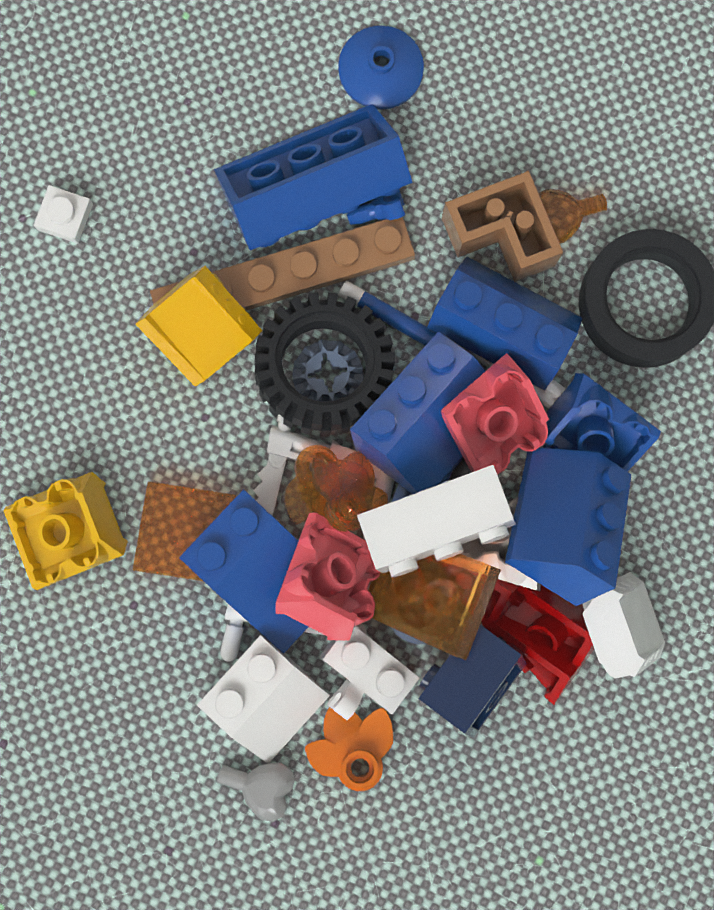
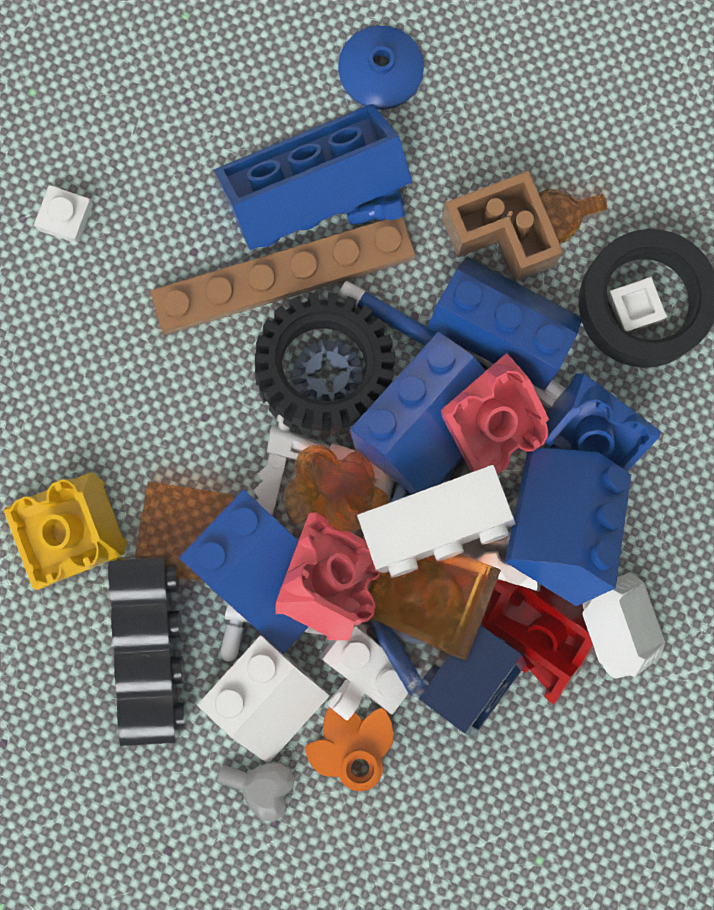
yellow slope [135,266,263,386] -> none
none -> black brick [108,554,187,746]
none -> blue piece [369,617,427,697]
none -> white plate [607,277,667,333]

